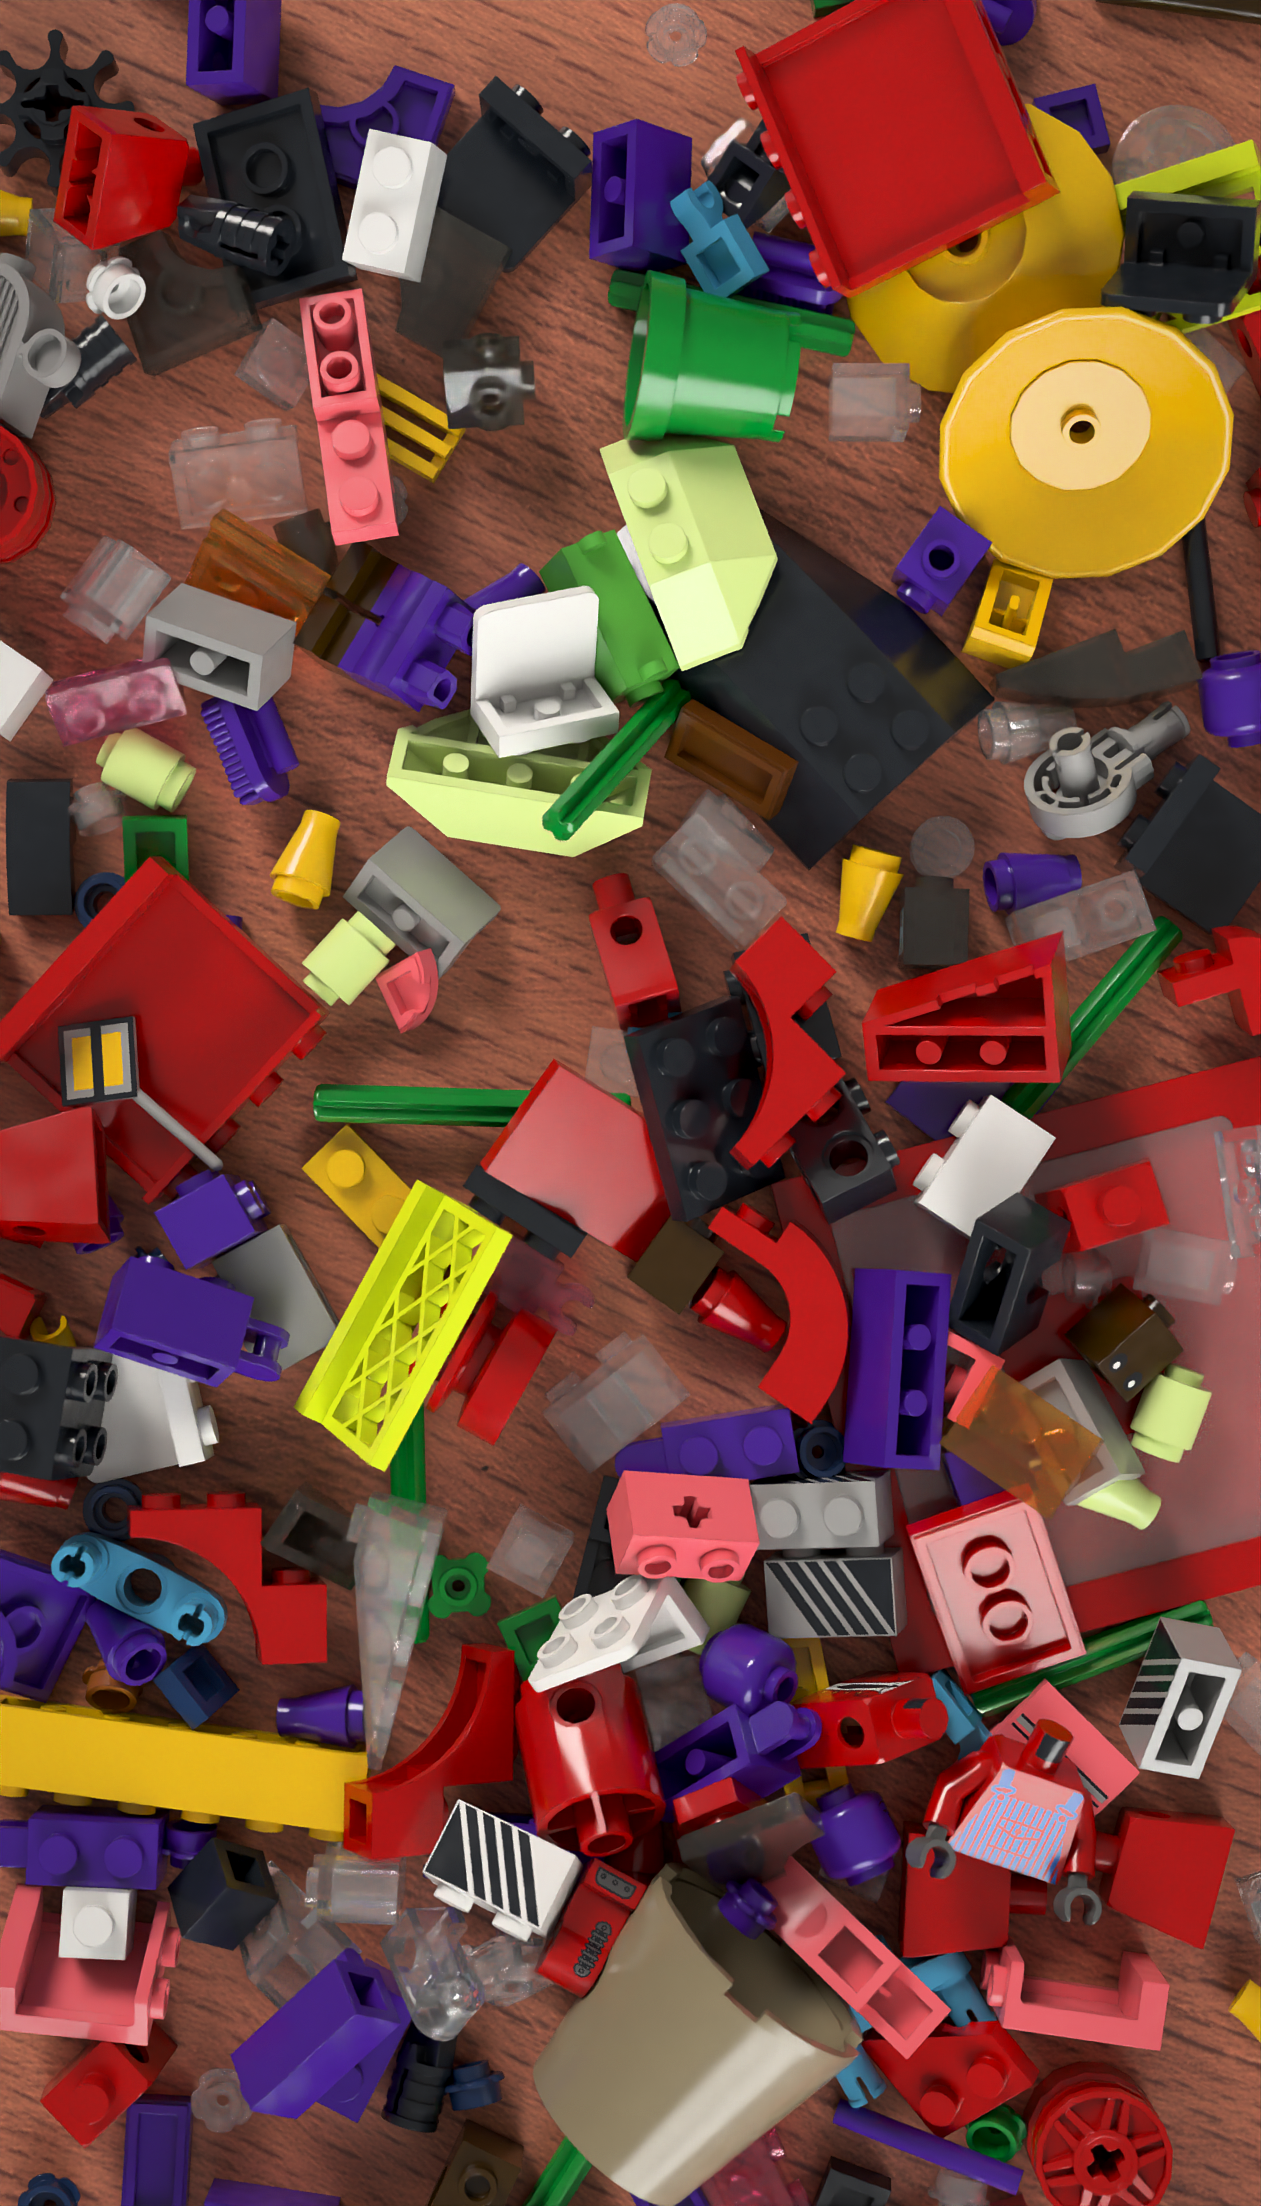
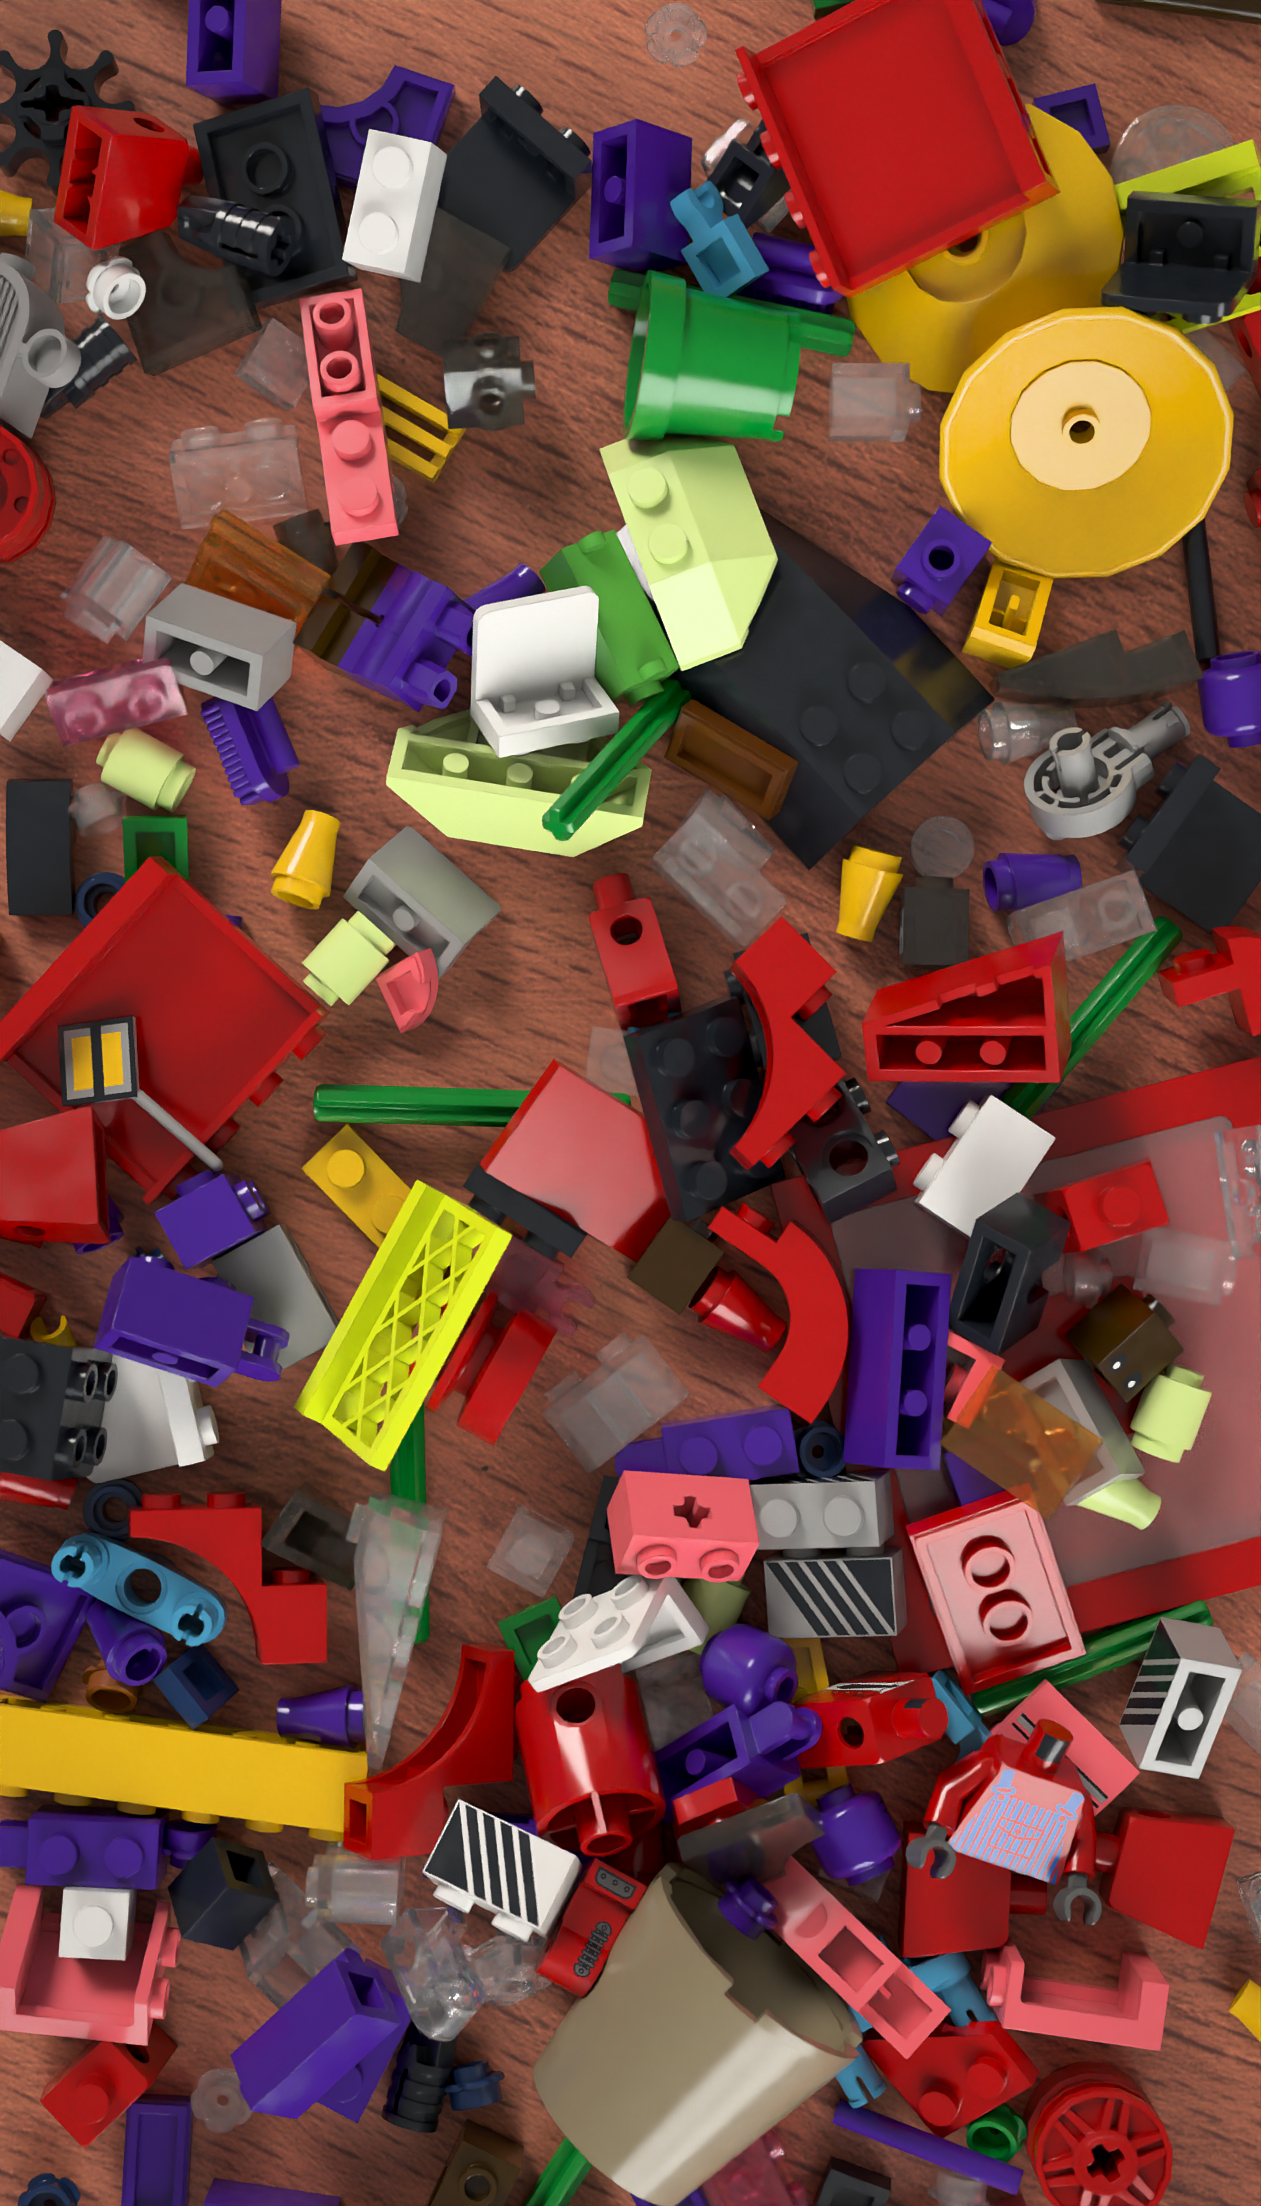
green plate [427,1552,491,1619] -> none

